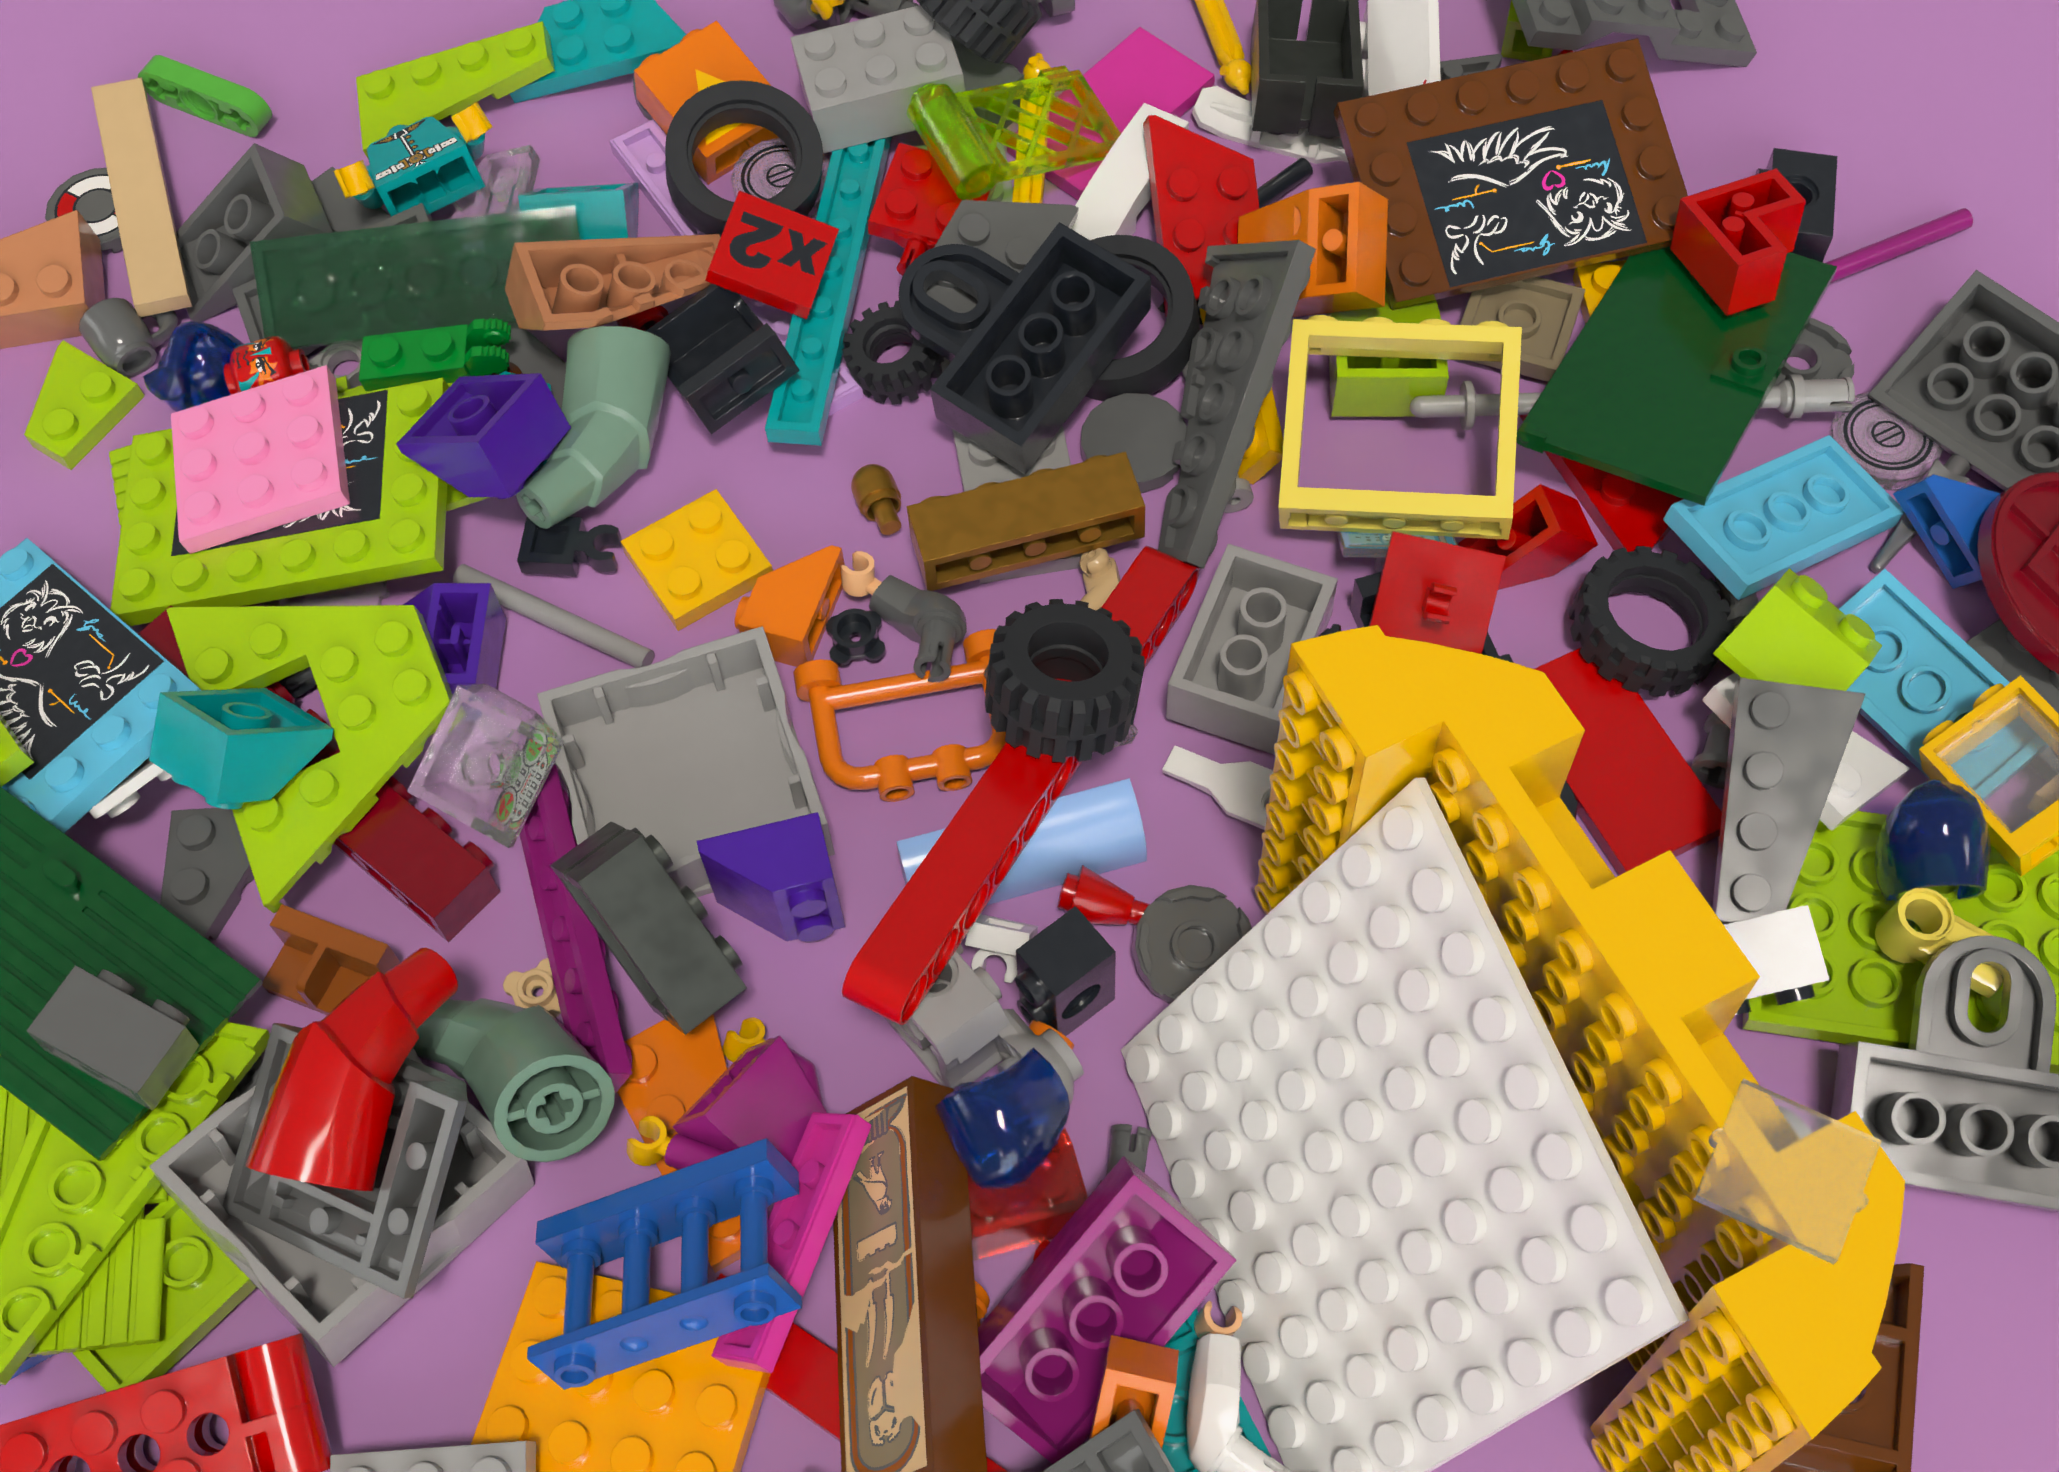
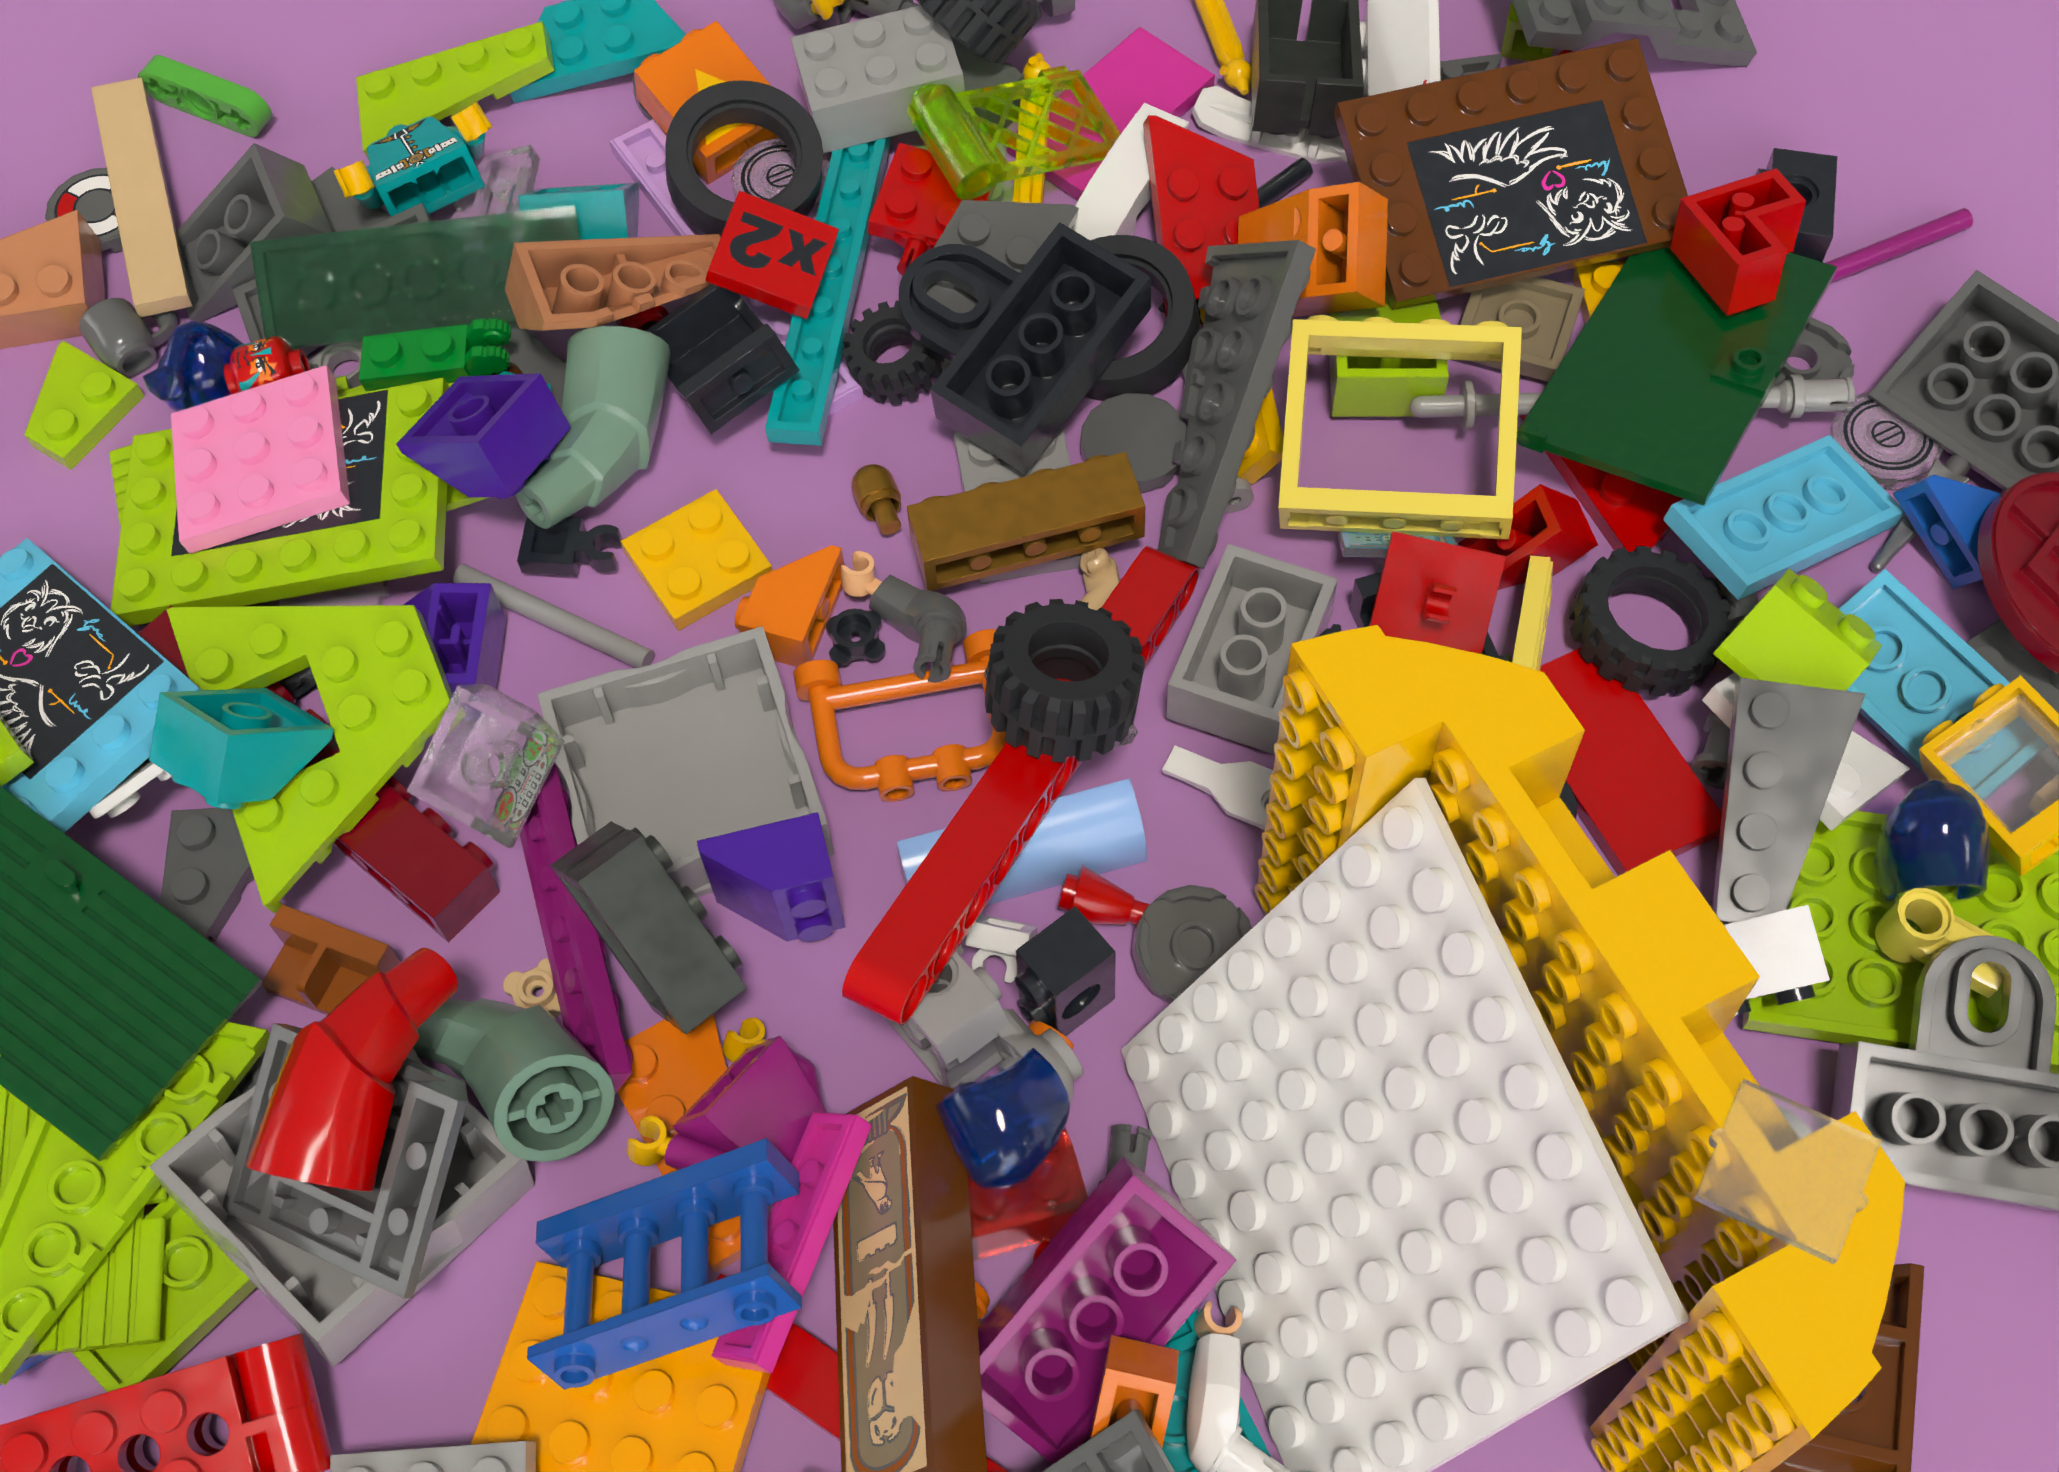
dark grey brick [27,965,200,1111] -> none
none -> light yellow tile [1512,556,1553,671]

